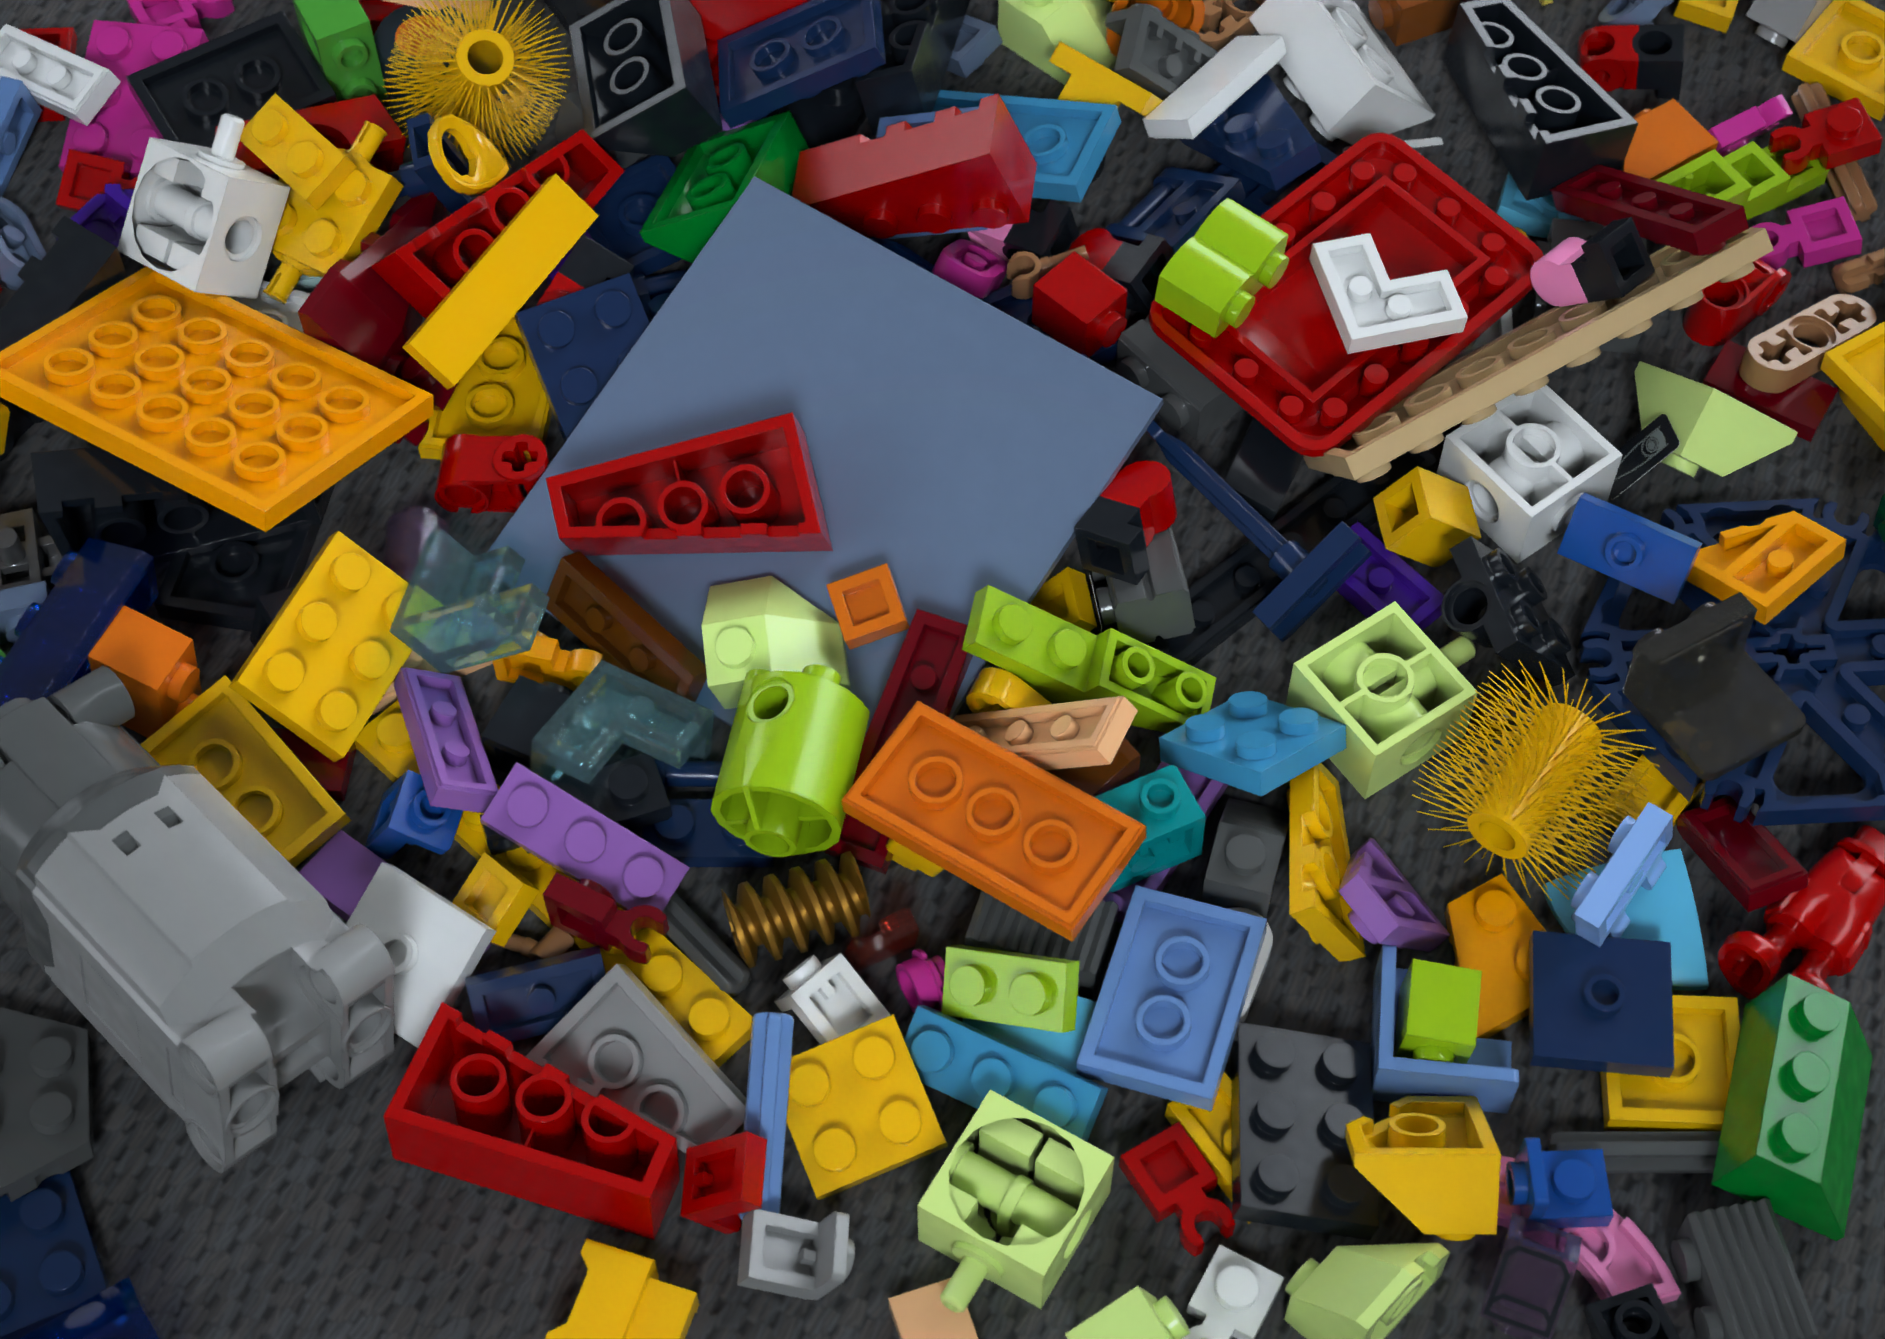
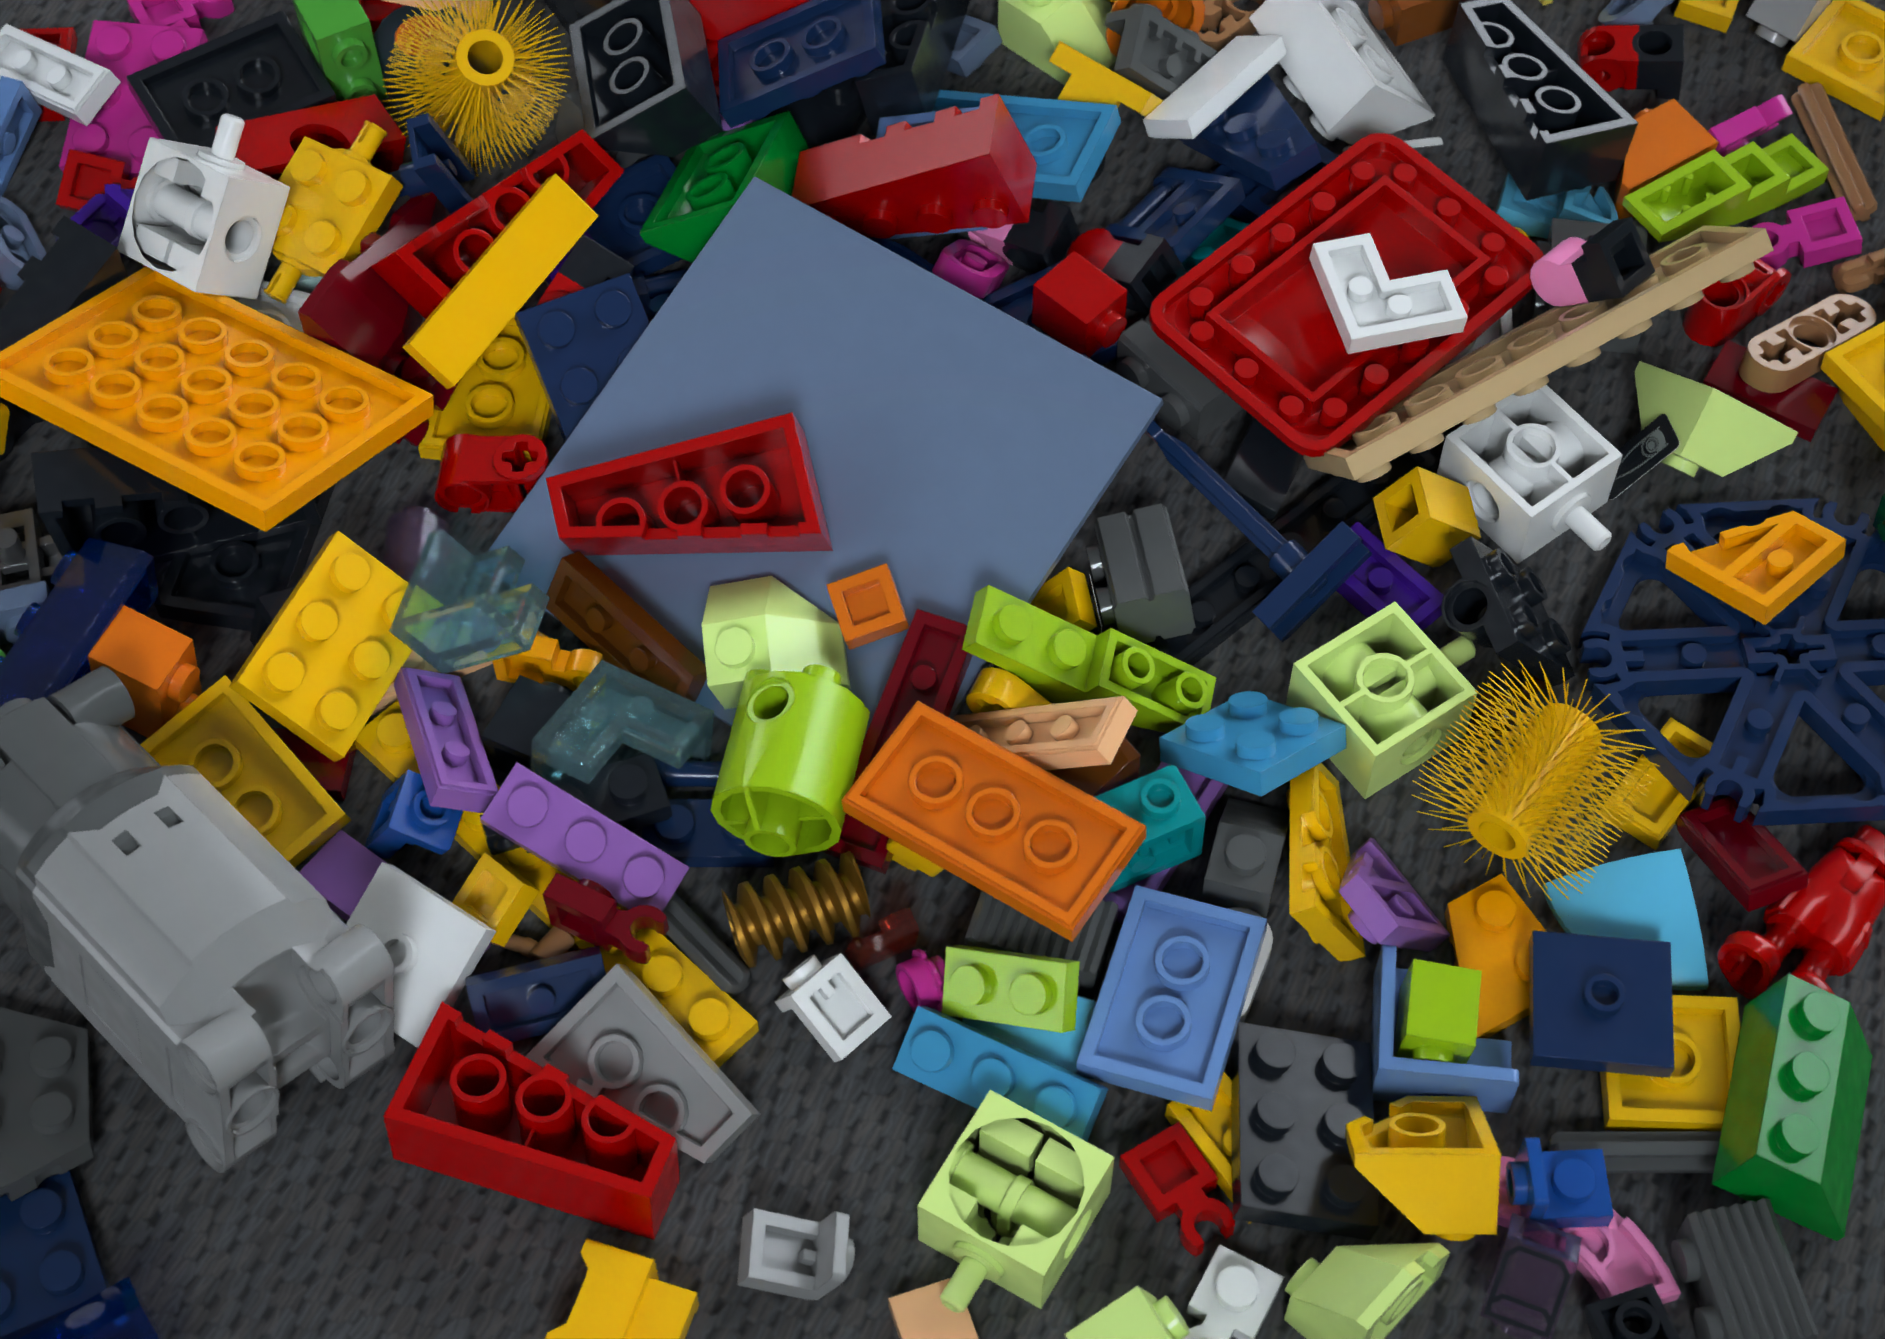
yellow plate [240,93,357,210] -> none
yellow piece [427,114,509,195] -> none
red bracket [680,1131,767,1234] -> none
medium blue axle [738,1012,794,1220] -> none
yellow plate [787,1014,948,1200] -> none
medium nougat hand [1007,245,1089,299] -> none
leg [1074,460,1177,585] -> none
lime brick [1155,197,1289,338] -> none
dark red plate [1551,164,1749,256] -> none
blue plate [1557,493,1703,604] -> none
light blue plate [1571,802,1673,948] -> none
clear smoke bracket [1622,592,1806,781] -> none
red plate [1768,97,1883,175] -> none

